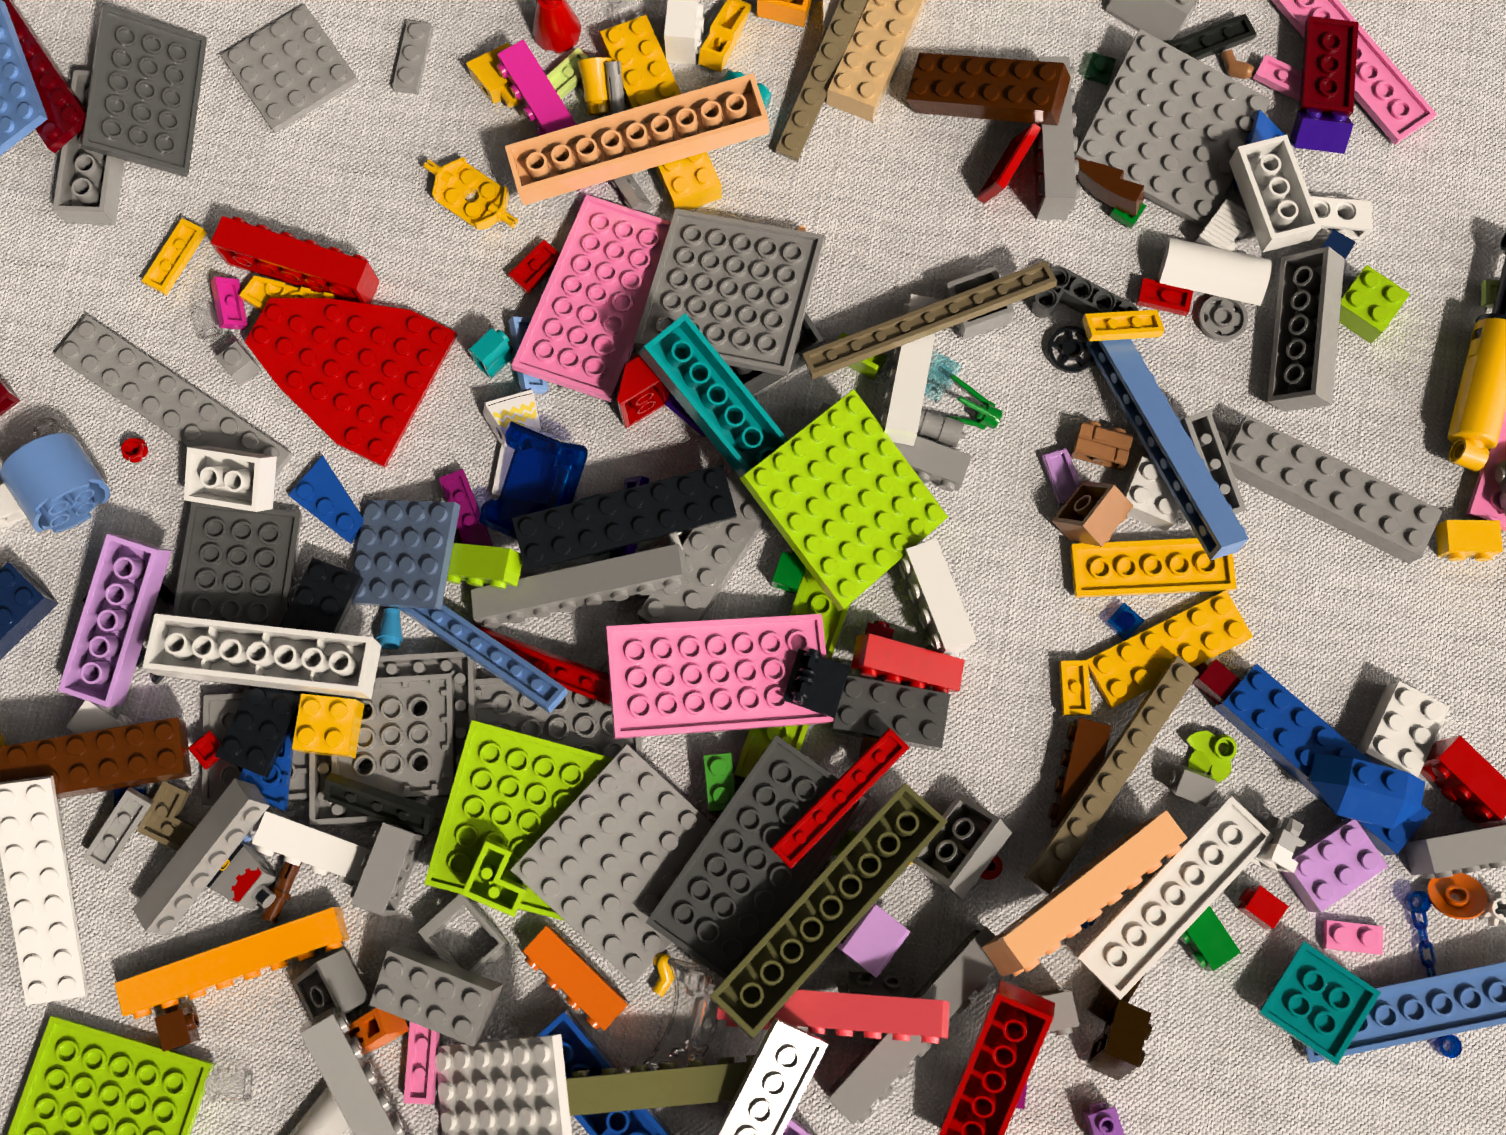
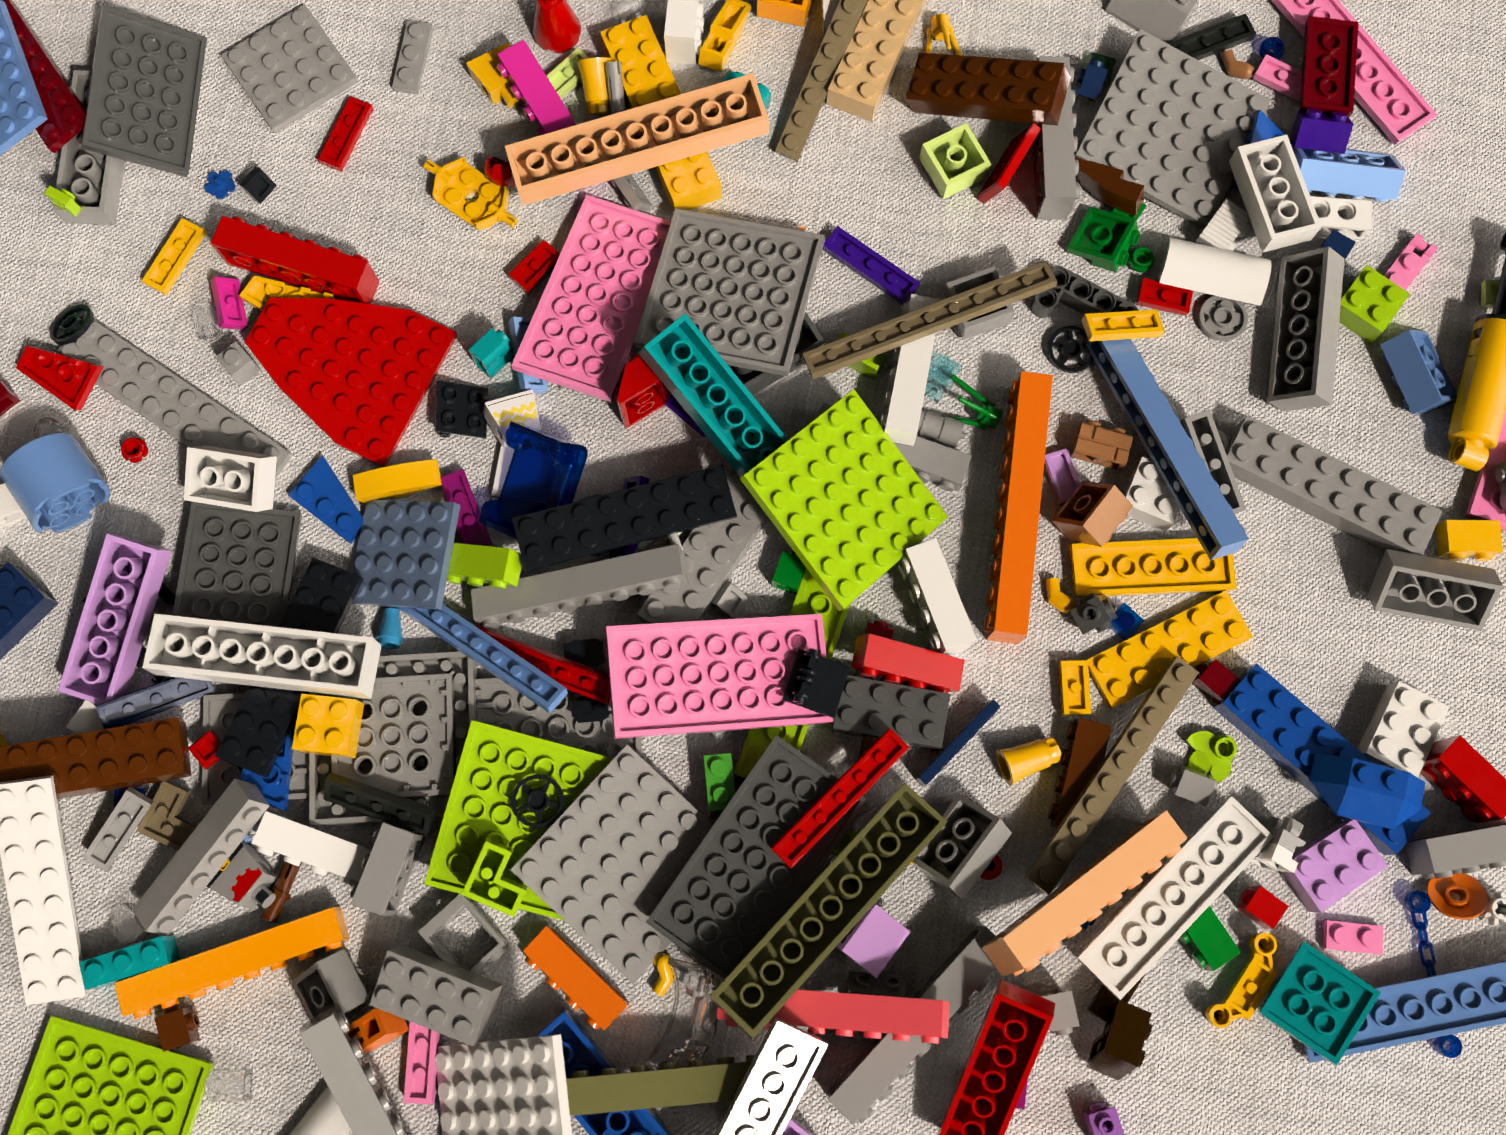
none -> red wing [15,346,104,410]
none -> lime plate [44,185,82,217]
none -> black wheel [50,304,94,345]
none -> teal brick [79,935,180,990]
none -> tile [95,677,215,729]
none -> clear brick [103,903,151,947]
none -> blue plant [204,170,236,199]
none -> black tile [239,166,277,204]
none -> red tile [317,96,374,172]
none -> yellow slope [352,459,442,503]
none -> black hinge [435,381,489,439]
none -> red hair [483,156,515,187]
none -> black wheel [511,774,564,828]
none -> black piece [563,639,609,723]
none -> light grey plate [711,581,748,619]
none -> dark purple plate [823,226,920,305]
none -> dark blue tile [916,699,1000,787]
none -> yellowish green brick [919,123,991,199]
none -> yellow plant [925,13,961,55]
none -> orange brick [983,371,1053,644]
none -> yellow plant [996,736,1062,786]
none -> yellow arm [1045,578,1077,613]
none -> green plate [1067,207,1140,272]
none -> dark grey brick [1070,593,1118,635]
none -> dark blue brick [1074,58,1108,100]
none -> green plate [1128,247,1154,273]
none -> yellow plate [1204,933,1278,1028]
none -> clear blue plate [1259,37,1285,60]
none -> light blue slope [1292,146,1406,202]
none -> light grey brick [1368,549,1503,631]
none -> medium blue slope [1380,330,1457,414]
none -> bright pink plate [1383,233,1439,290]

